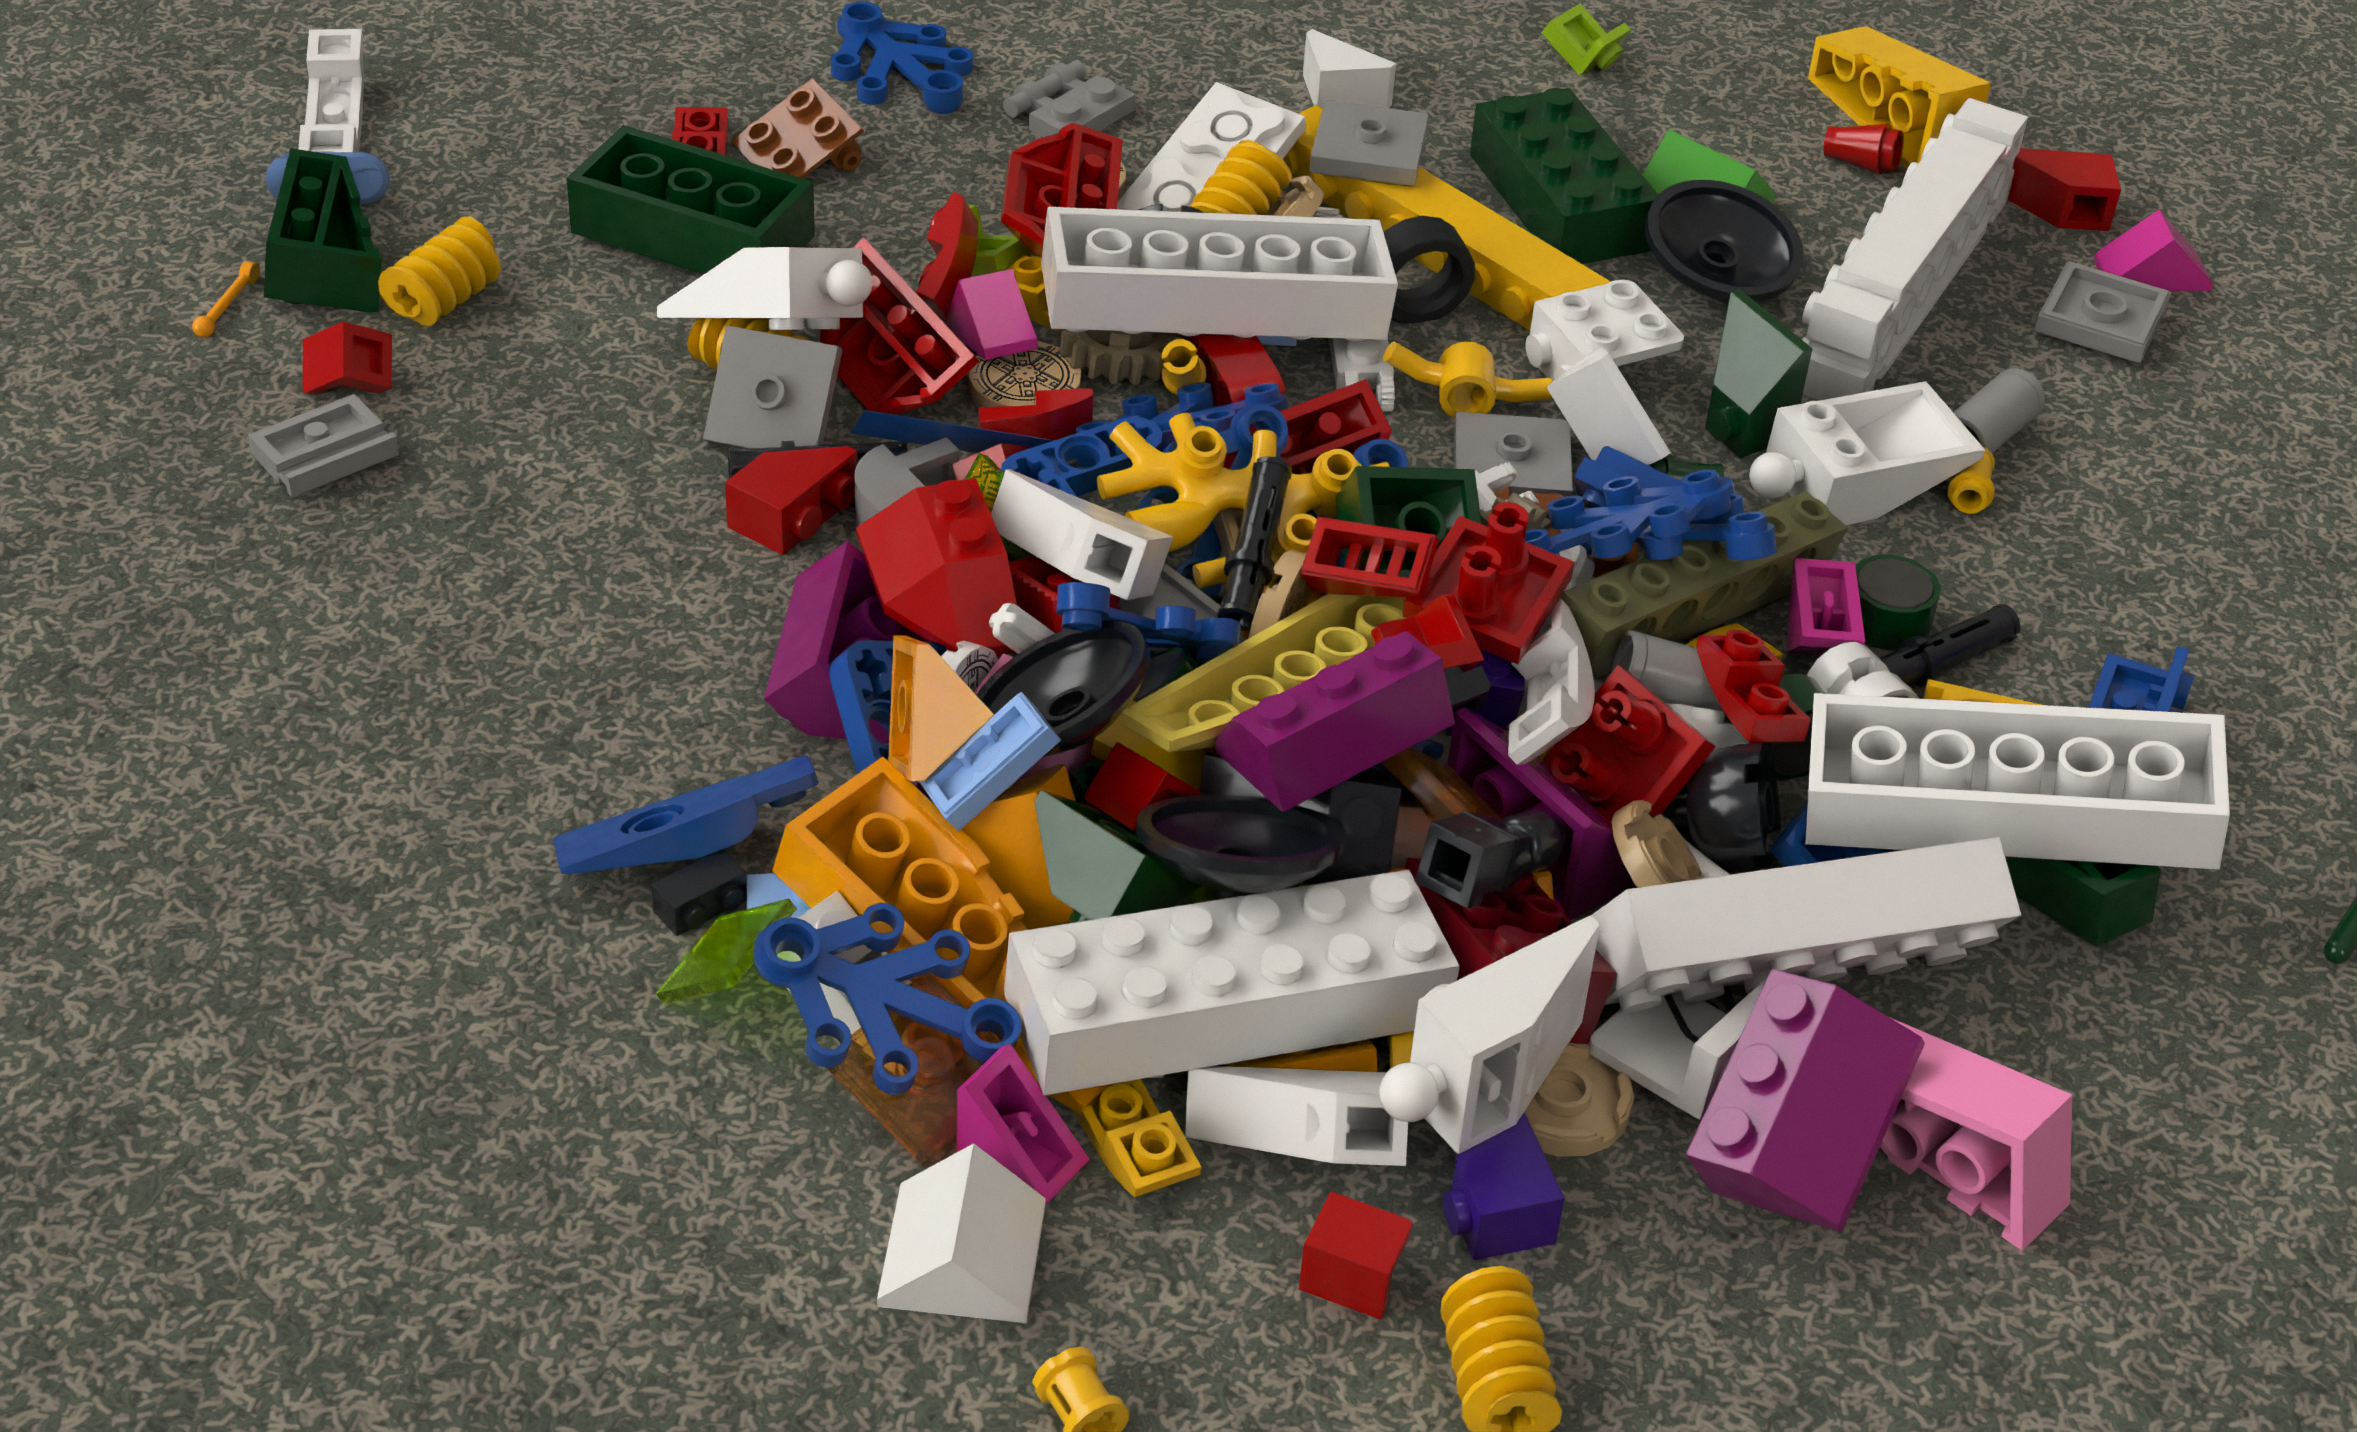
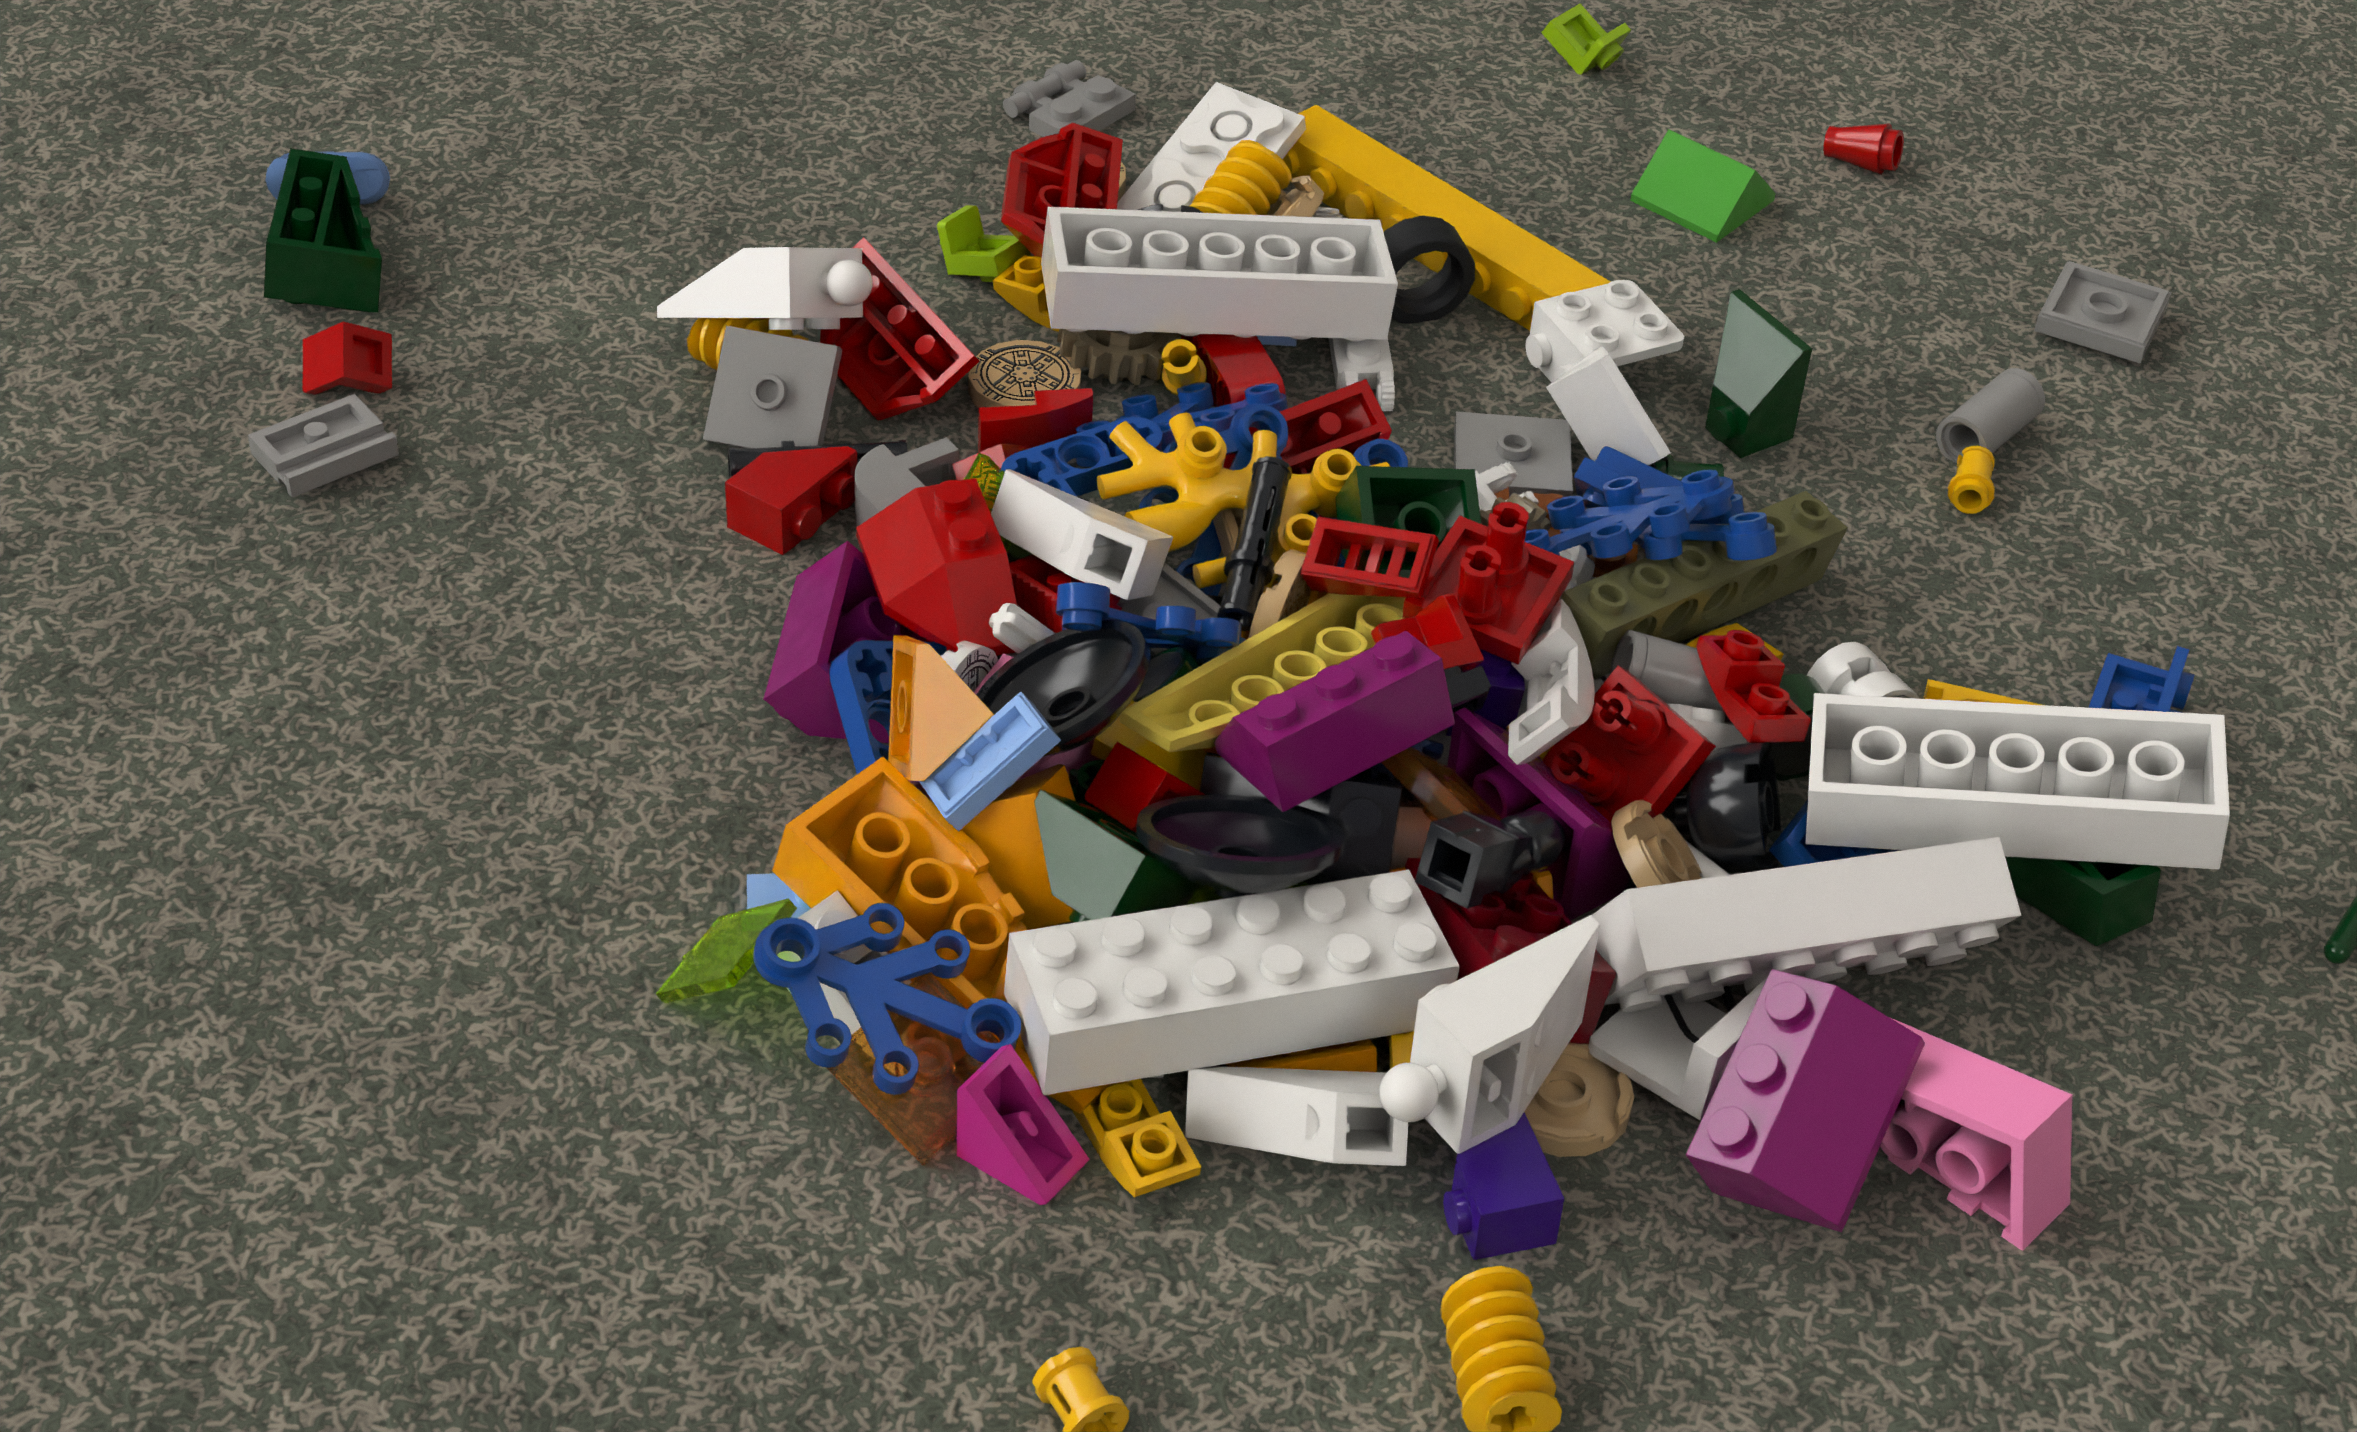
light orange hinge [192,261,260,337] -> none
white slope [298,29,364,152] -> none
yellow piece [378,216,501,326] -> none
blue piece [553,756,819,874] -> none
dark green brick [566,125,815,274] -> none
black piece [651,849,747,936] -> none
red slope [672,107,729,156] -> none
dark orange hinge [731,78,864,178] -> none
blue plant [830,1,973,114] -> none
blue sticker [850,410,1054,453] -> none
white slope [877,1143,1046,1323] -> none
red slope [916,191,978,322] -> none
dark pink slope [946,269,1038,360] -> none
red panel [1298,1191,1412,1319] -> none
white slope [1303,29,1396,108] -> none
light grey plate [1309,100,1429,187] -> none
yellow piece [1383,341,1553,418] -> none
dark green brick [1470,88,1658,264] -> none
black dish [1645,180,1804,302] -> none
white slope [1749,381,1985,525] -> none
dark pink slope [1786,558,1865,655] -> none
white brick [1802,98,2028,400] -> none
yellow wedge [1808,26,1991,169] -> none
piece [1855,555,1941,651] -> none
black pin [1879,604,2021,686] -> none
red slope [2007,148,2121,231] -> none
dark pink slope [2094,209,2213,291] -> none

